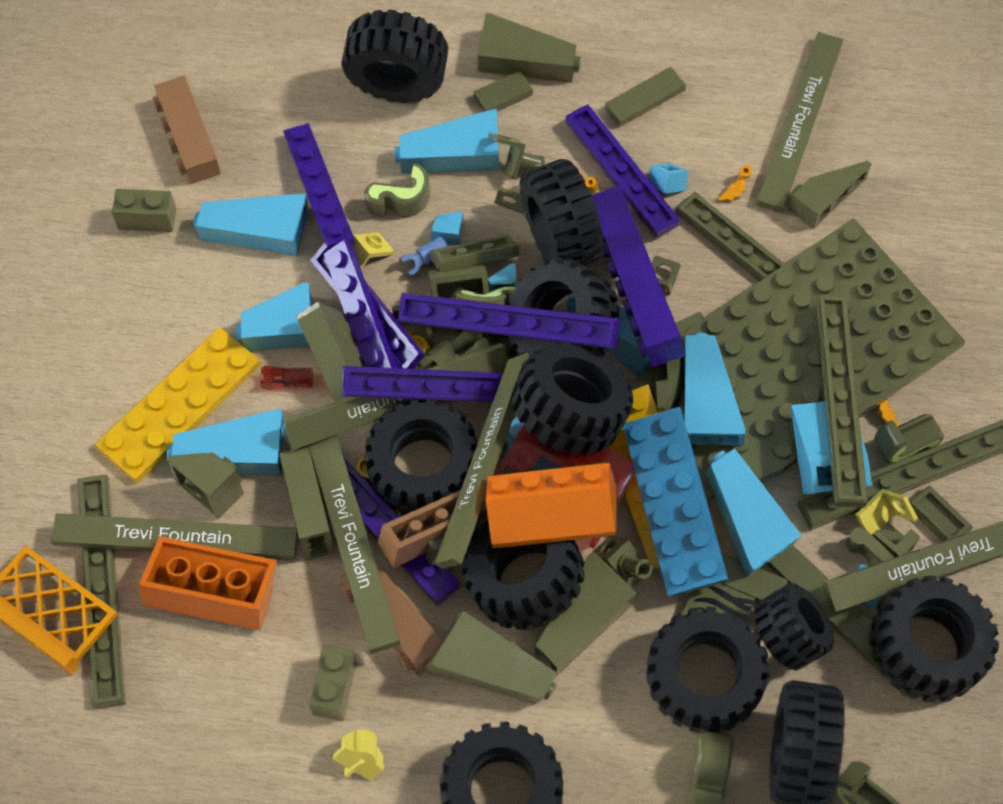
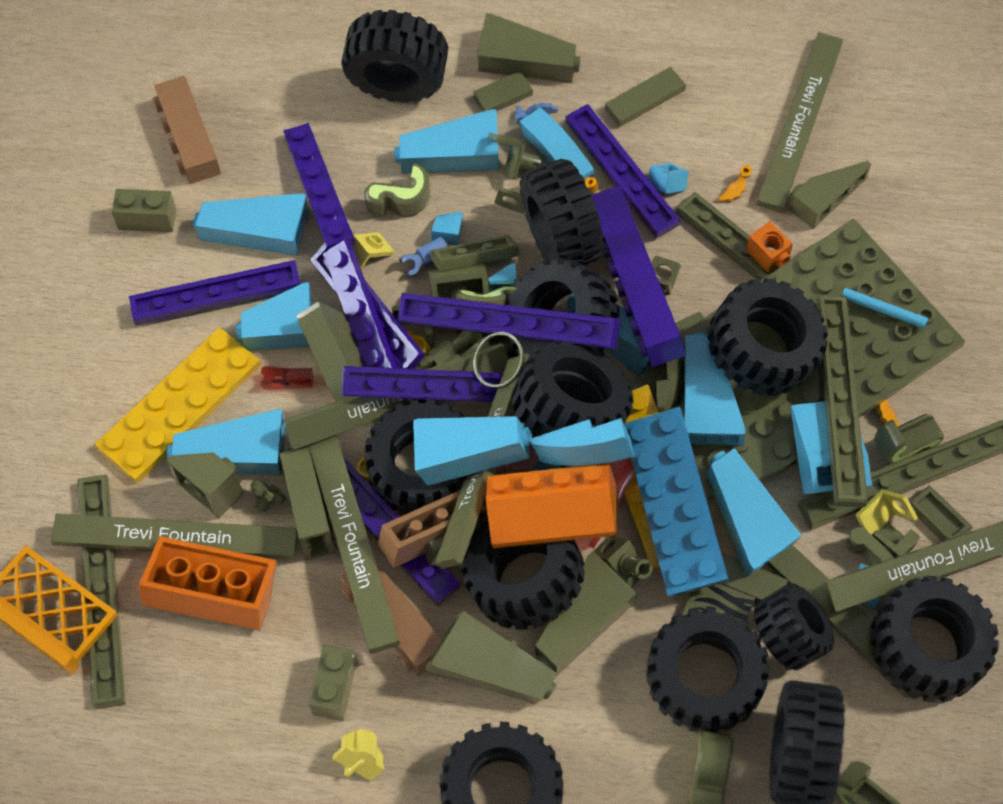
none -> dark purple plate [129,260,301,325]
none -> olive plant [250,480,286,511]
none -> medium azure slope [413,417,532,486]
none -> olive piece [473,332,524,388]
none -> medium blue piece [515,102,558,124]
none -> medium azure slope [519,107,594,179]
none -> medium azure slope [531,418,634,466]
none -> black tyre [707,278,828,396]
none -> orange brick [746,221,793,273]
none -> medium azure bar [842,288,928,329]

